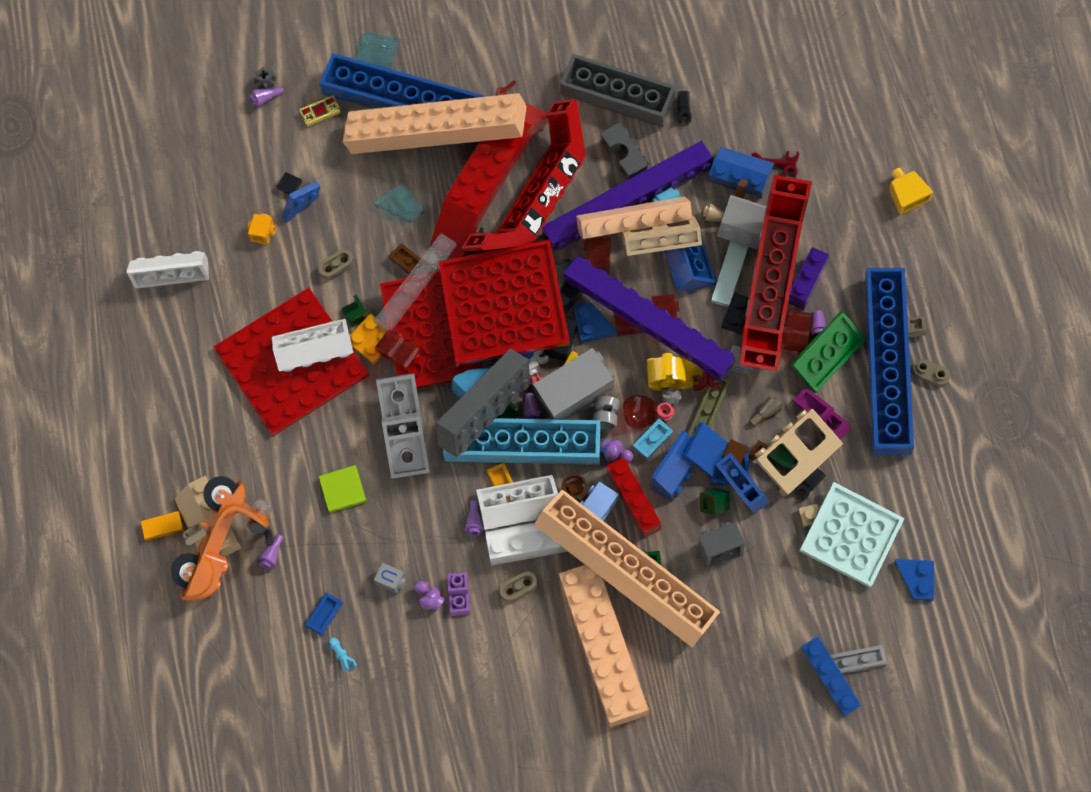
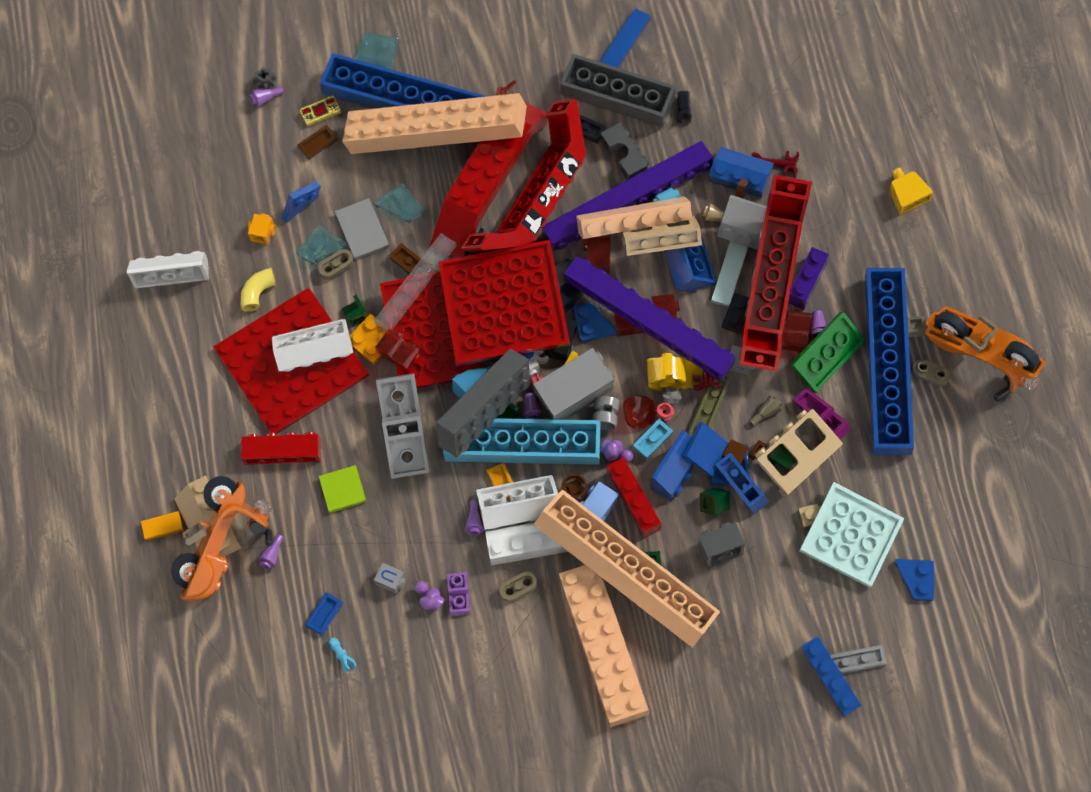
black tile [277,172,302,194] -> none
black bar [794,468,826,501] -> none
none -> light yellow cylinder [240,268,276,312]
none -> red brick [241,432,321,465]
none -> clear light blue wing [296,225,348,265]
none -> reddish brown tile [297,125,338,160]
none -> light grey tile [335,198,389,260]
none -> black plate [579,114,606,144]
none -> blue tile [600,8,651,68]
none -> orange piece [925,307,1045,401]

